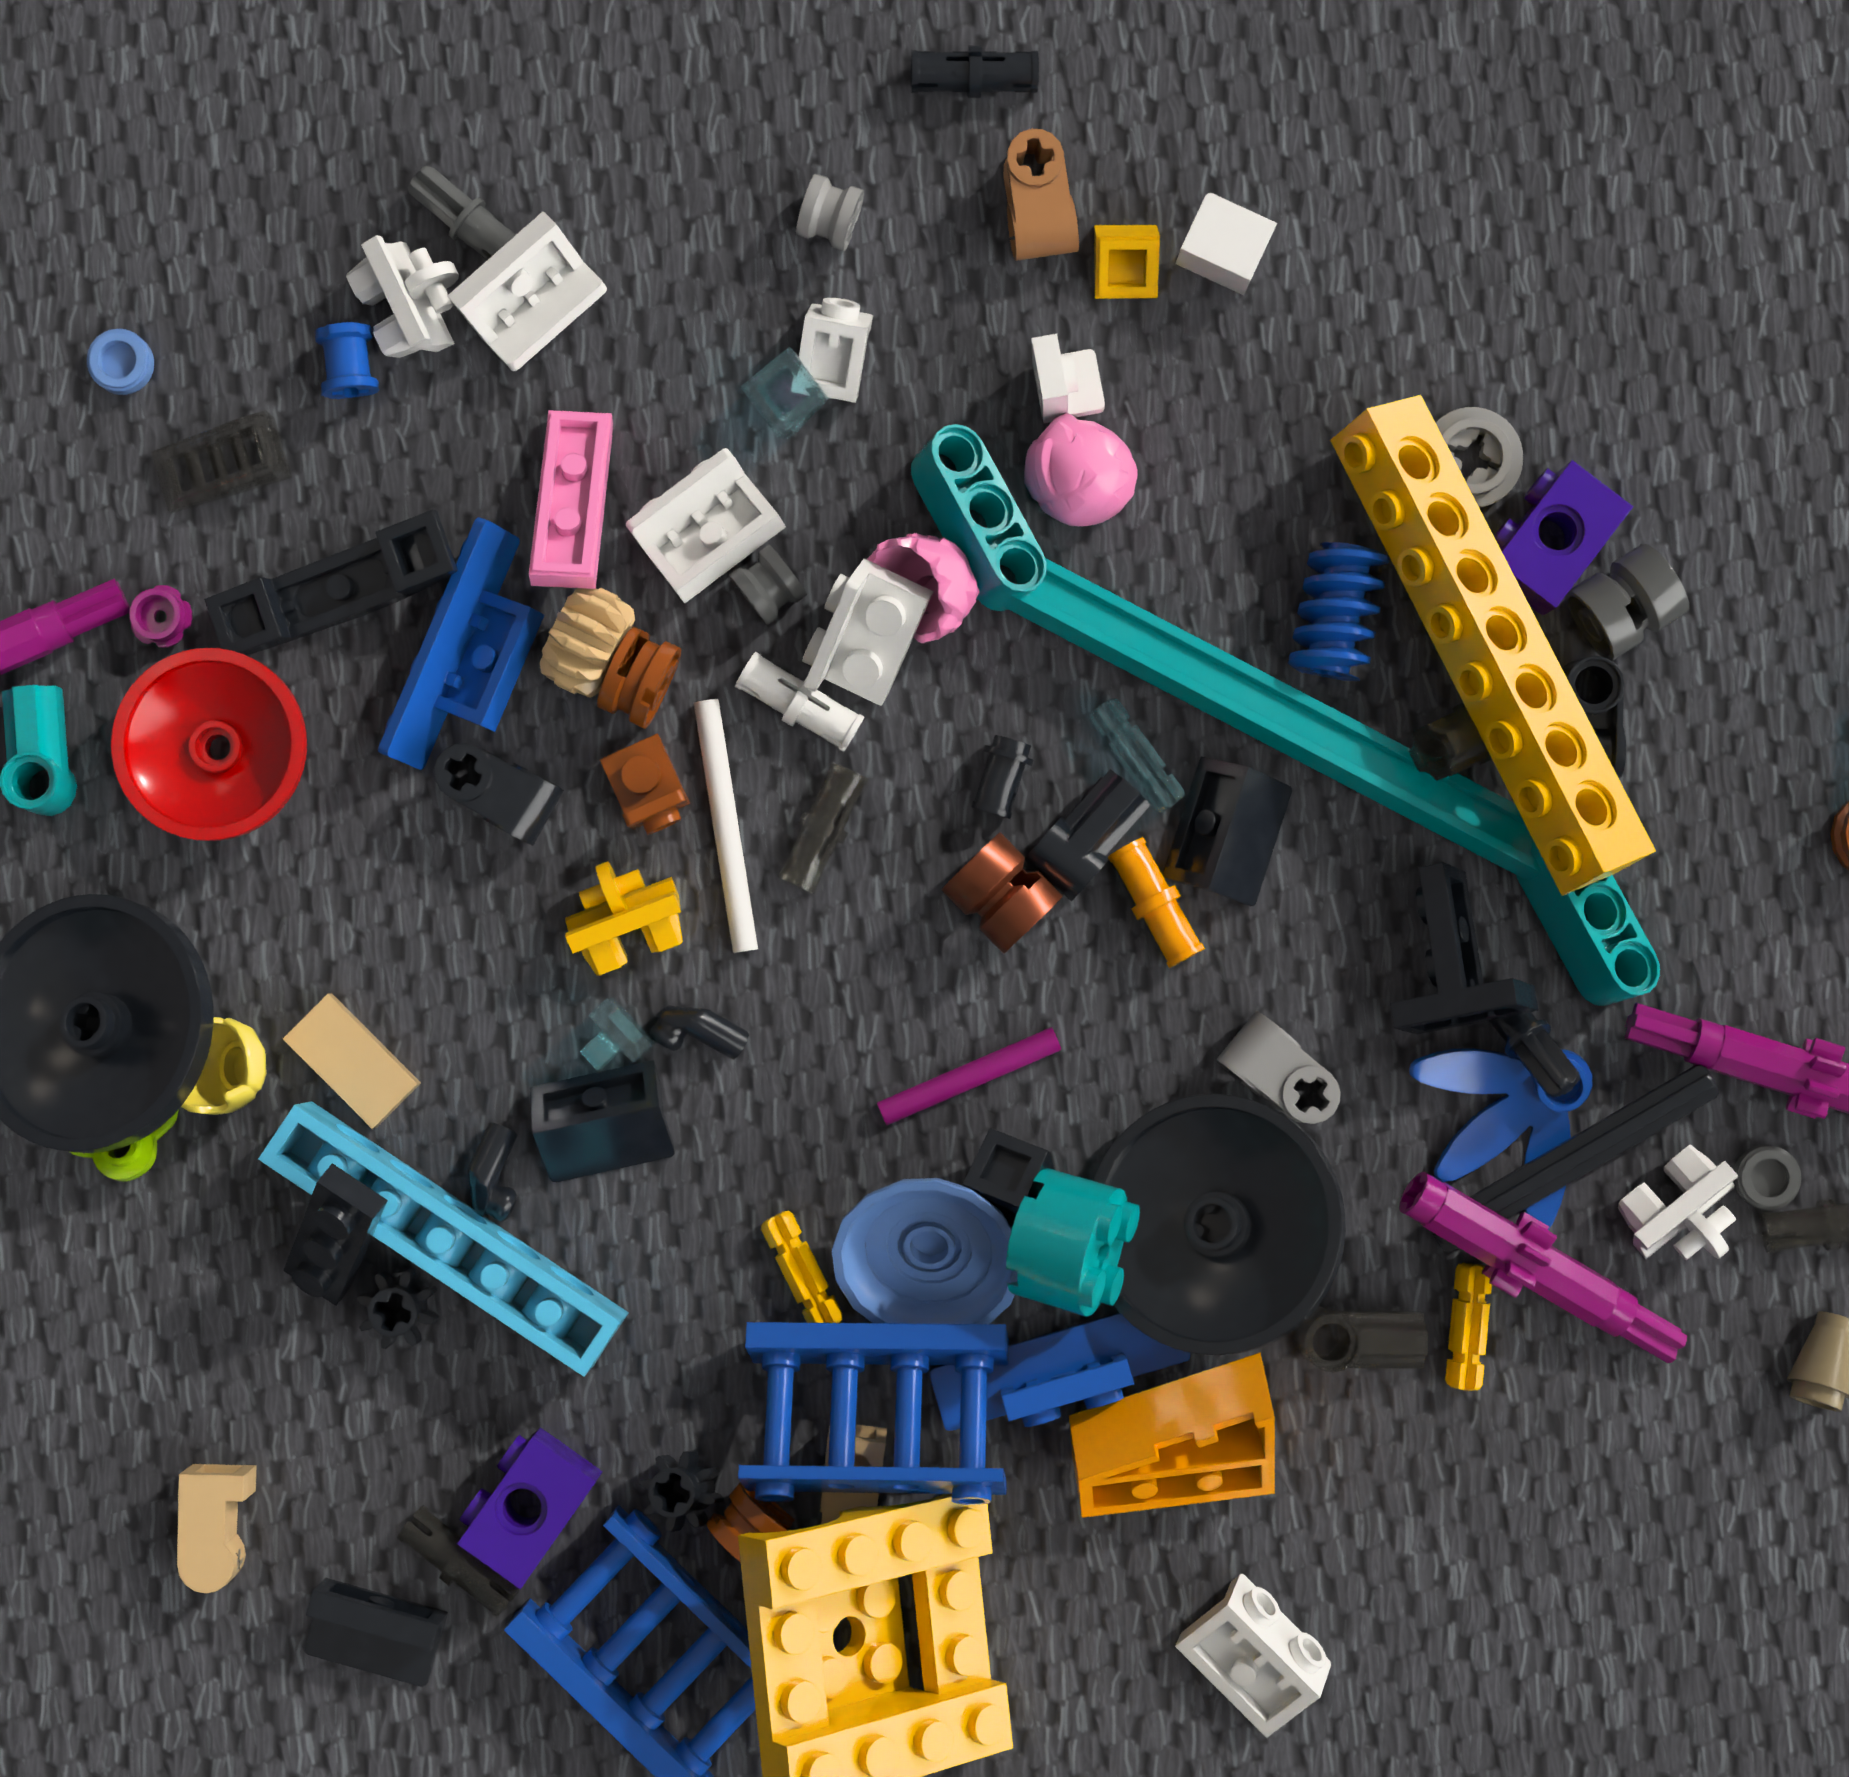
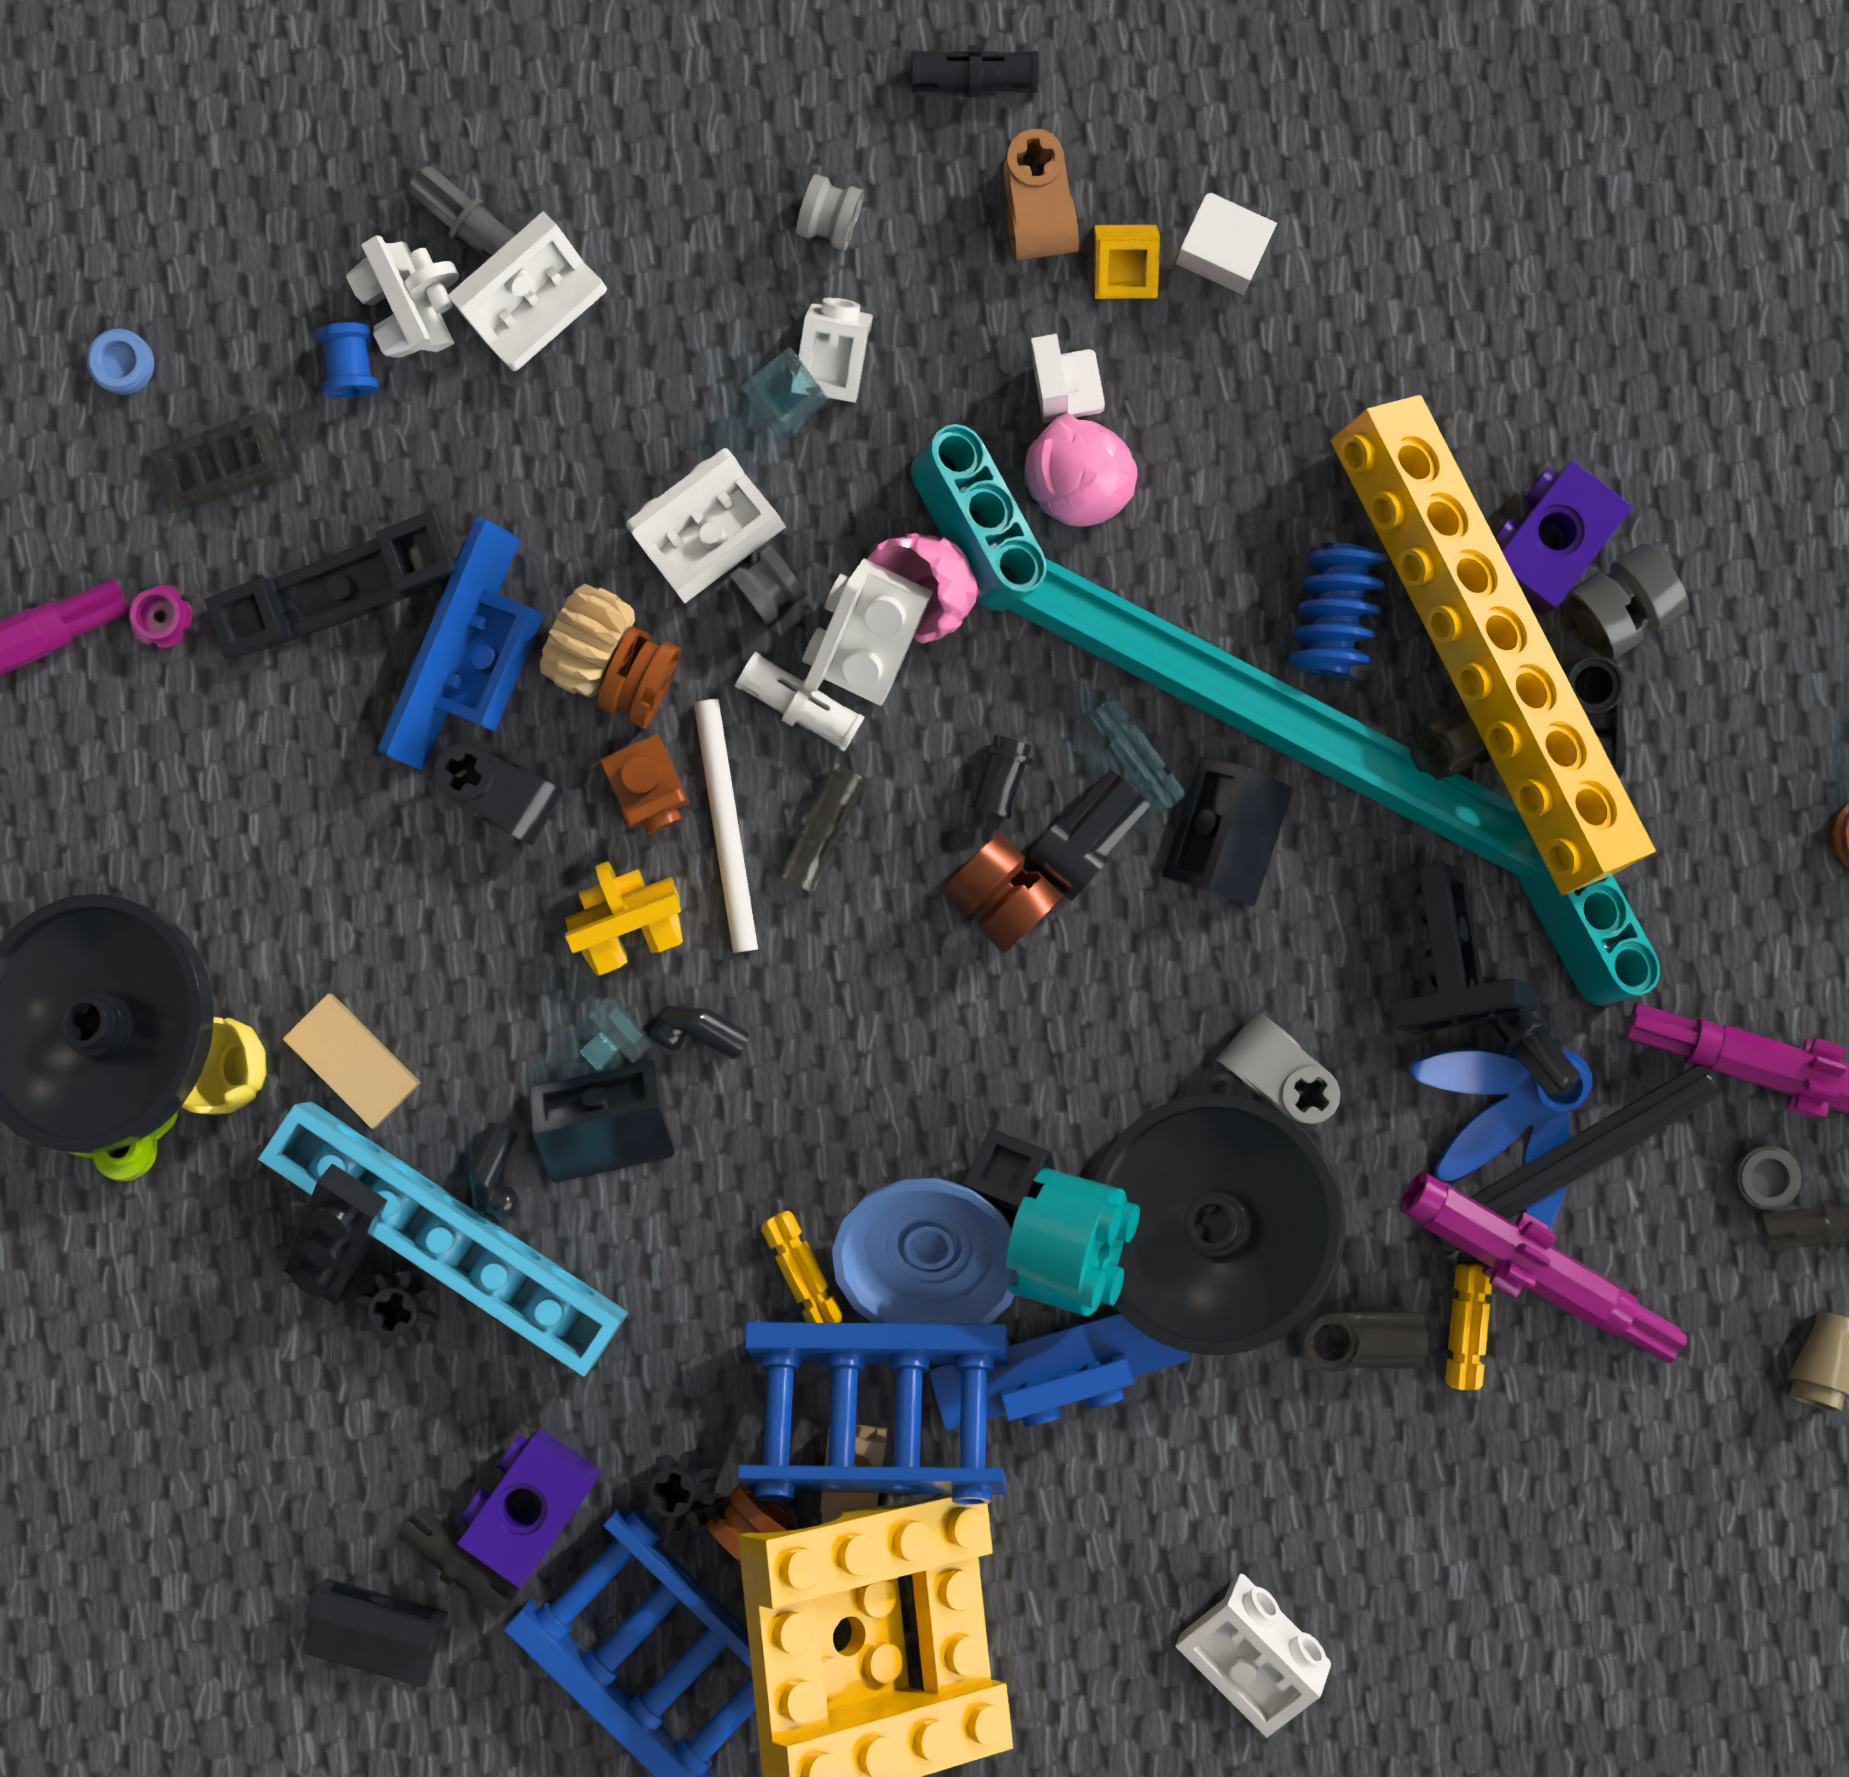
teal piece [0,685,77,816] -> none
red dish [111,648,307,841] -> none
tan leg [177,1464,257,1593] -> none
bright pink tile [529,410,613,589] -> none
magenta bar [877,1027,1062,1125] -> none
light orange wedge [1069,1352,1275,1518] -> none
light orange pin [1108,837,1205,968] -> none
light grey gear [1436,407,1523,508] -> none
white hips [1618,1145,1738,1260] -> none

